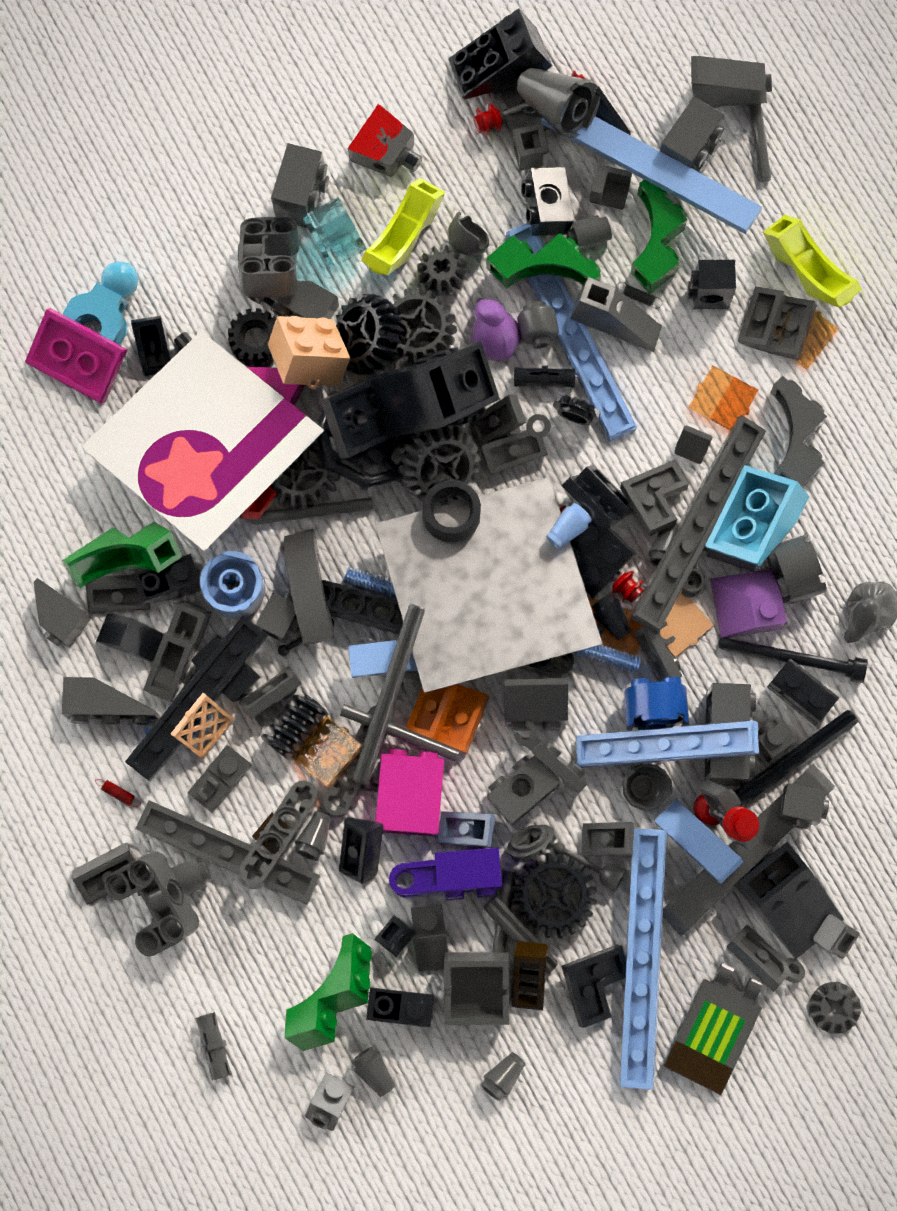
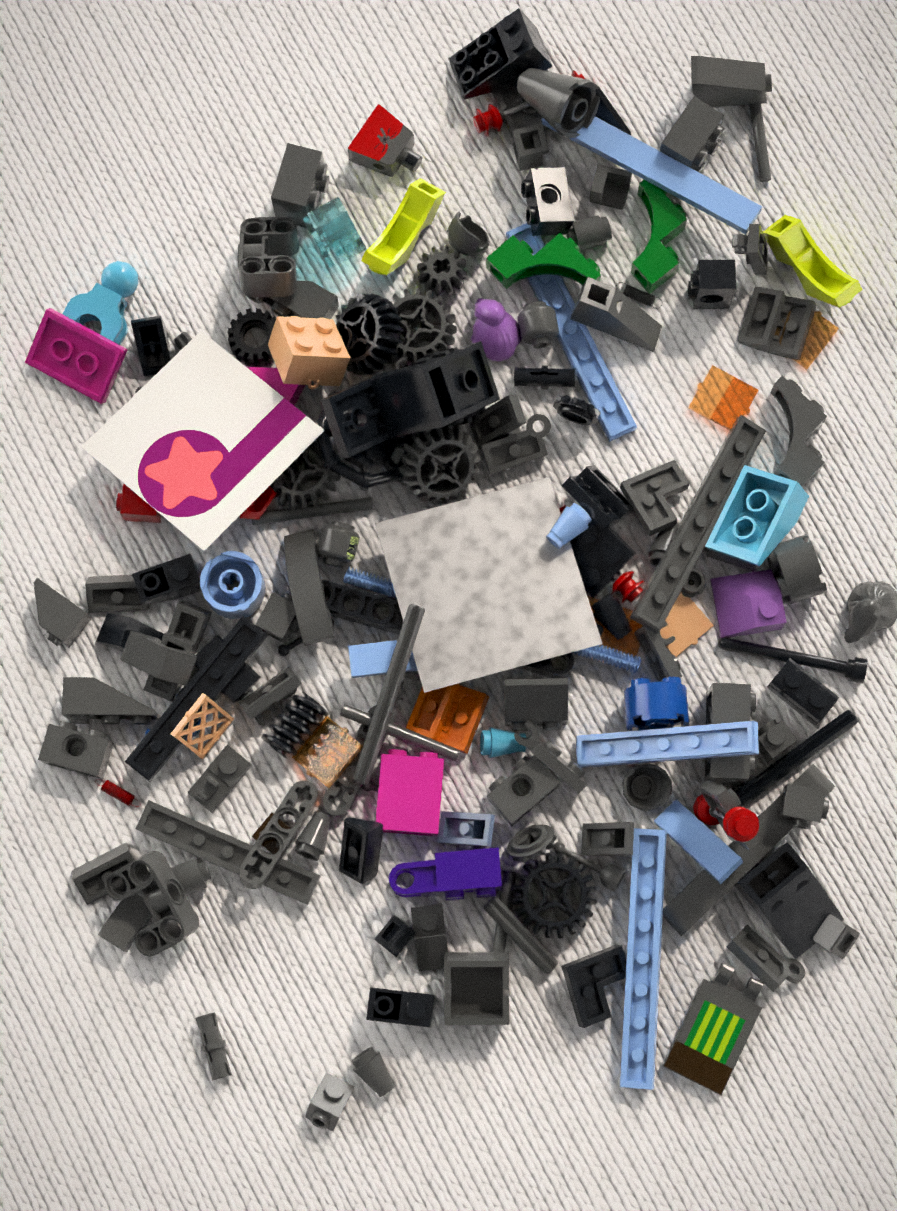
green arch [62,521,183,588] -> none
green arch [284,933,372,1051] -> none
black tyre [422,480,481,542] -> none
dark grey cone [480,1052,526,1102] -> none
dark brown slope [511,941,548,1011] -> none
dark grey slope [674,425,713,464] -> none
dark grey gear [809,982,861,1034] -> none
none -> dark grey brick [38,721,114,779]
none -> dark grey slope [98,893,151,952]
none -> red brick [116,484,162,523]
none -> dark grey slope [120,630,197,686]
none -> dark grey head [316,521,360,568]
none -> medium azure cone [480,727,526,758]
none -> dark grey plate [732,224,769,275]

